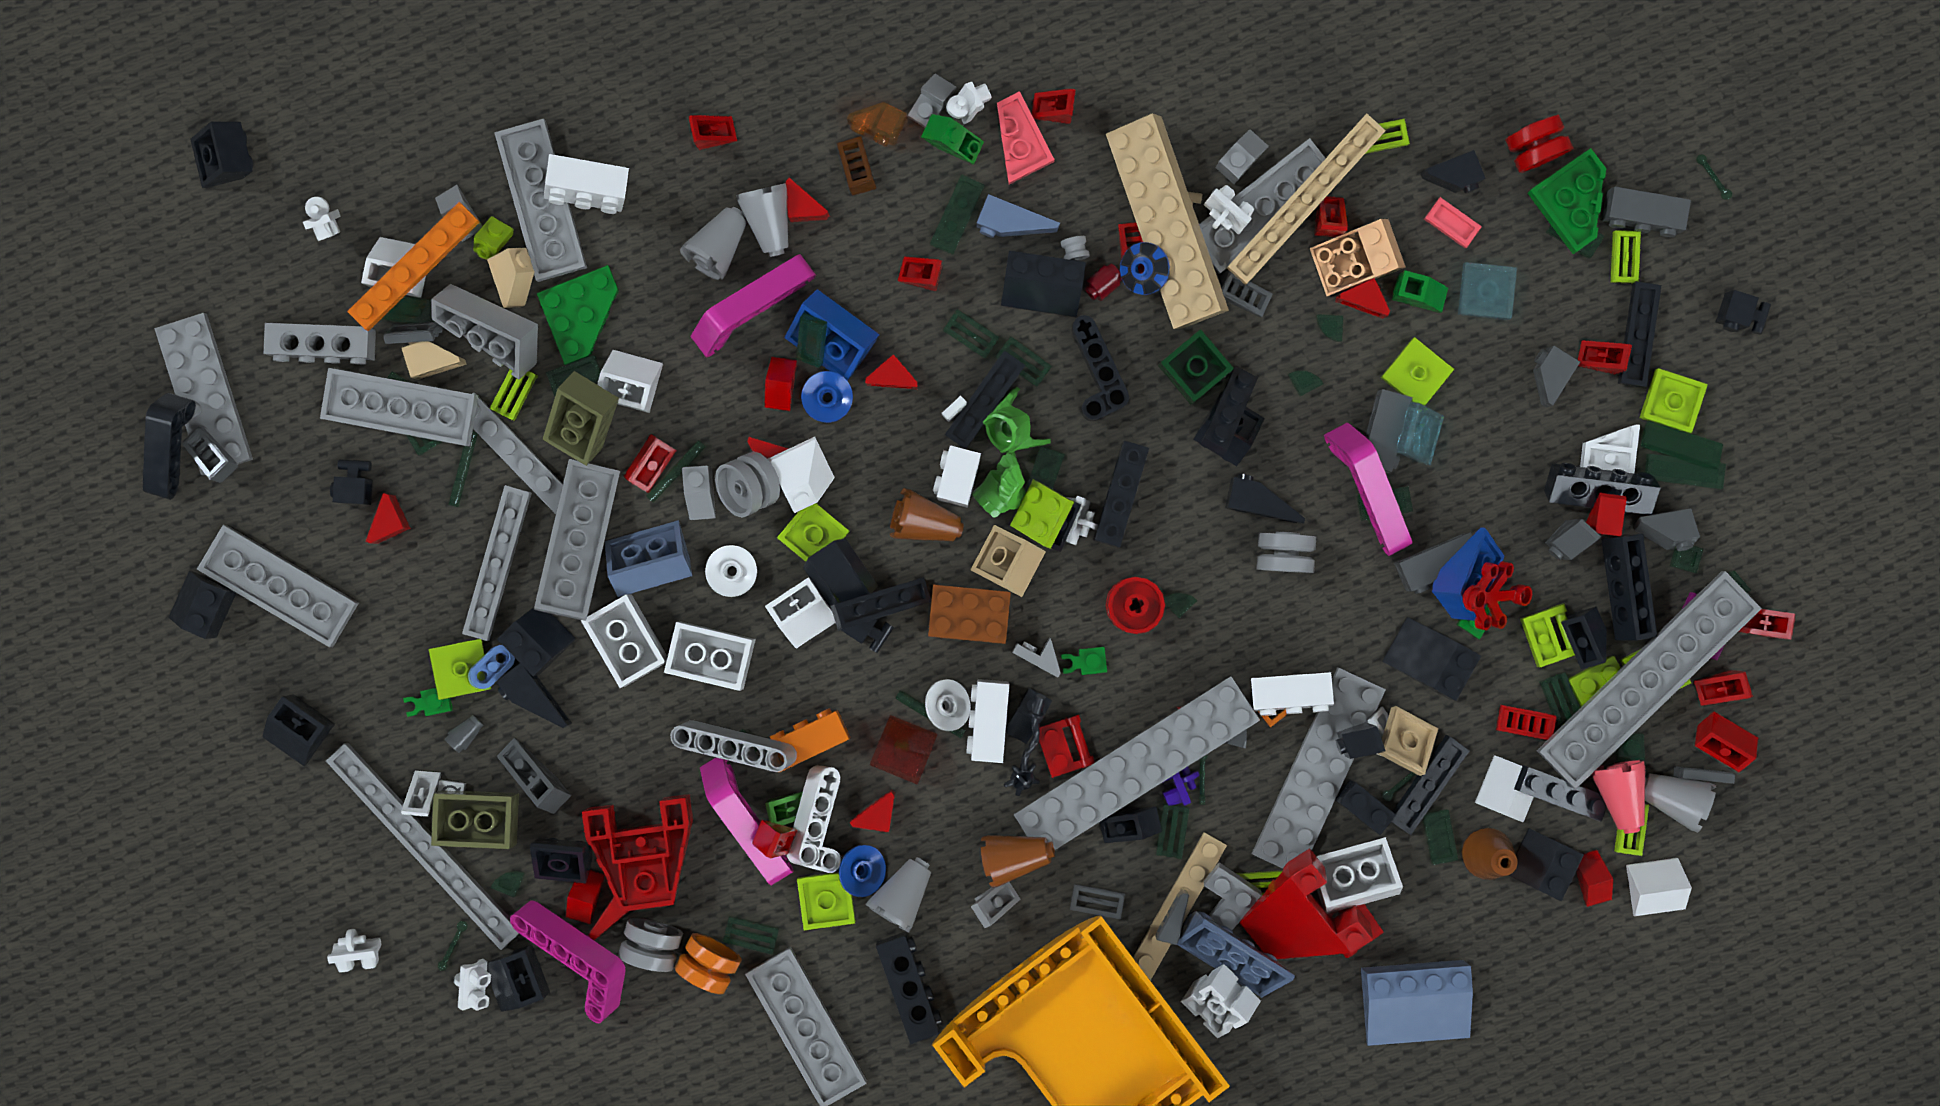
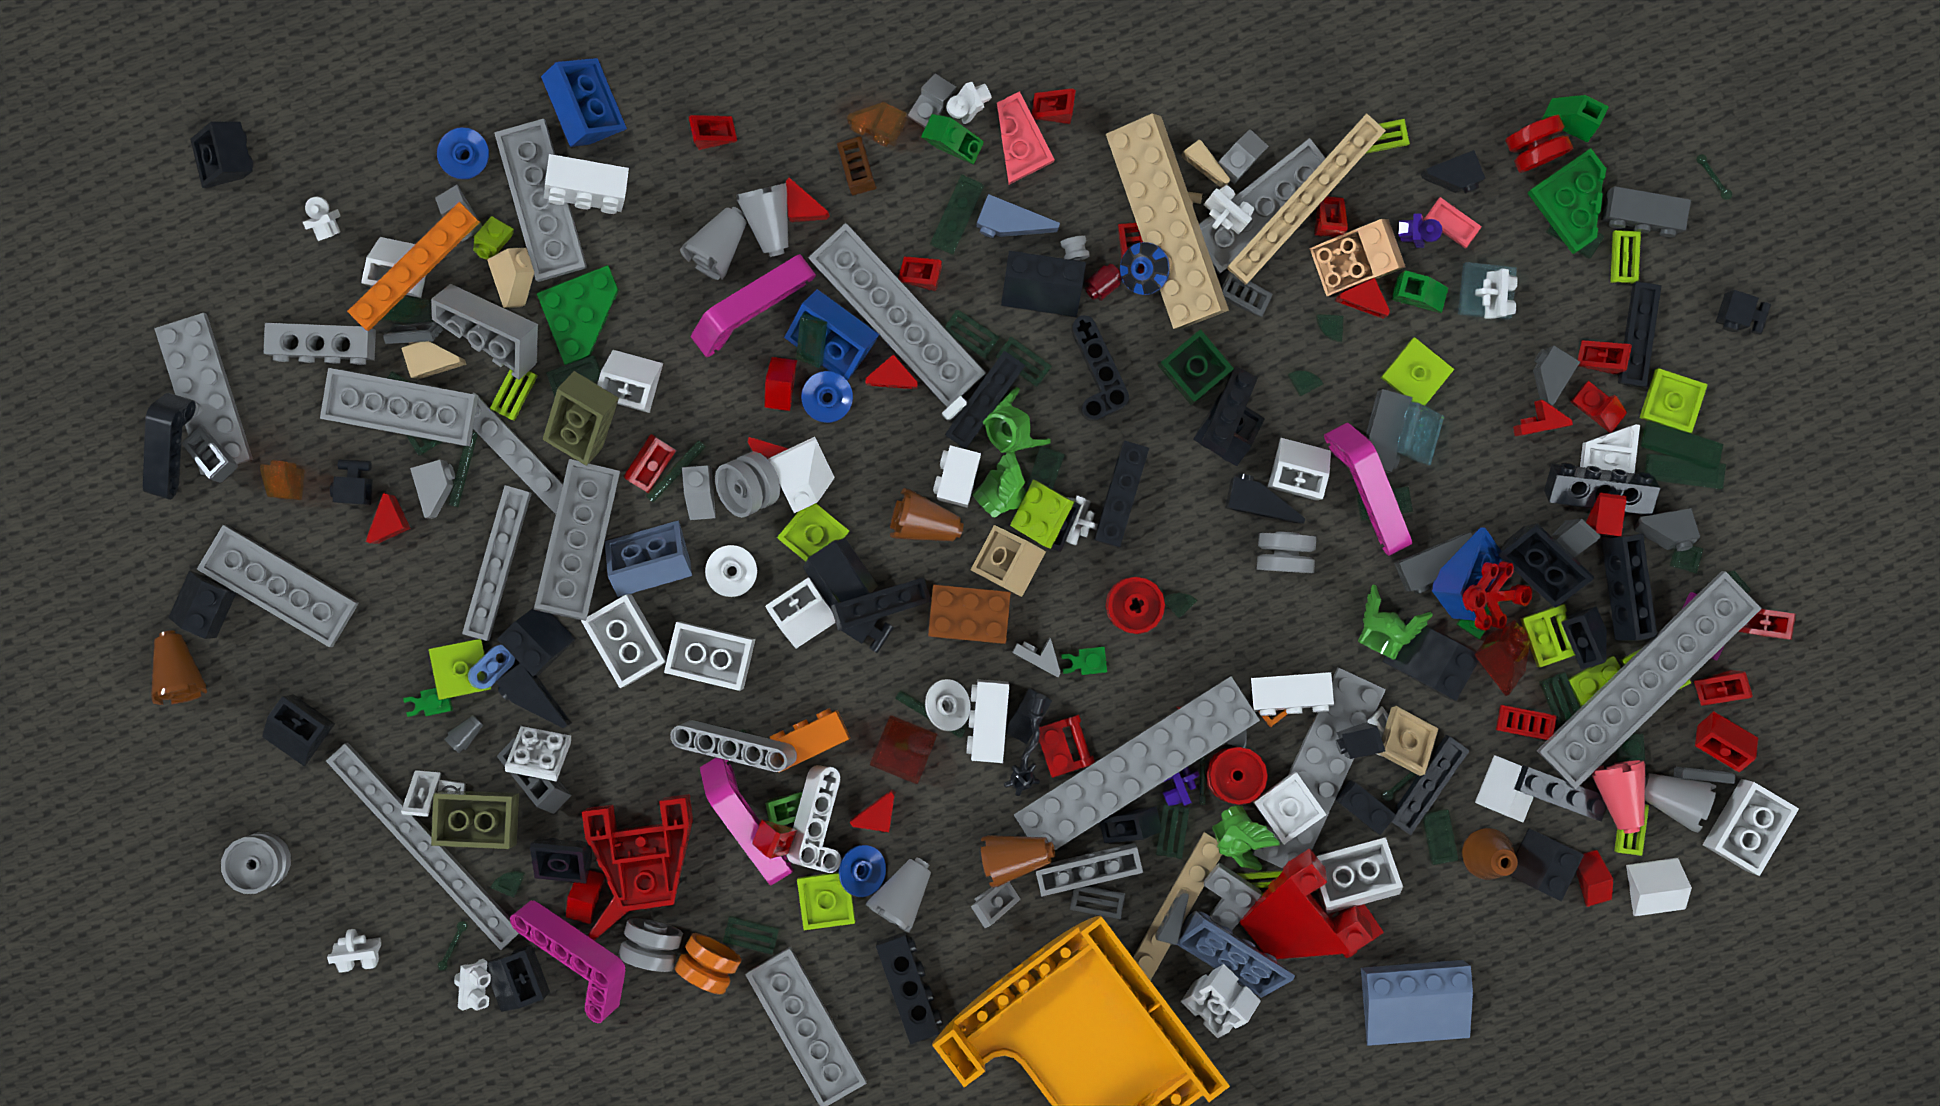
none -> dark orange cone [151,631,207,705]
none -> light grey wheel [221,832,291,894]
none -> clear orange slope [260,460,305,500]
none -> light grey slope [410,460,455,519]
none -> blue dish [437,128,489,179]
none -> white tile [505,726,571,781]
none -> blue slope [541,58,627,147]
none -> light grey plate [808,223,986,408]
none -> light grey brick [1035,843,1143,897]
none -> tan slope [1182,140,1230,188]
none -> red wheel [1205,747,1268,805]
none -> bright green helmet [1213,805,1280,871]
none -> white plate [1253,771,1326,845]
none -> white slope [1268,438,1331,500]
none -> bright green helmet [1358,585,1433,660]
none -> dark purple hips [1399,213,1443,248]
none -> clear red slope [1474,620,1530,696]
none -> white hips [1475,269,1517,319]
none -> black slope [1499,523,1594,608]
none -> red slope [1513,400,1573,437]
none -> green slope [1541,95,1609,143]
none -> red slope [1570,381,1627,433]
none -> white brick [1703,779,1799,876]

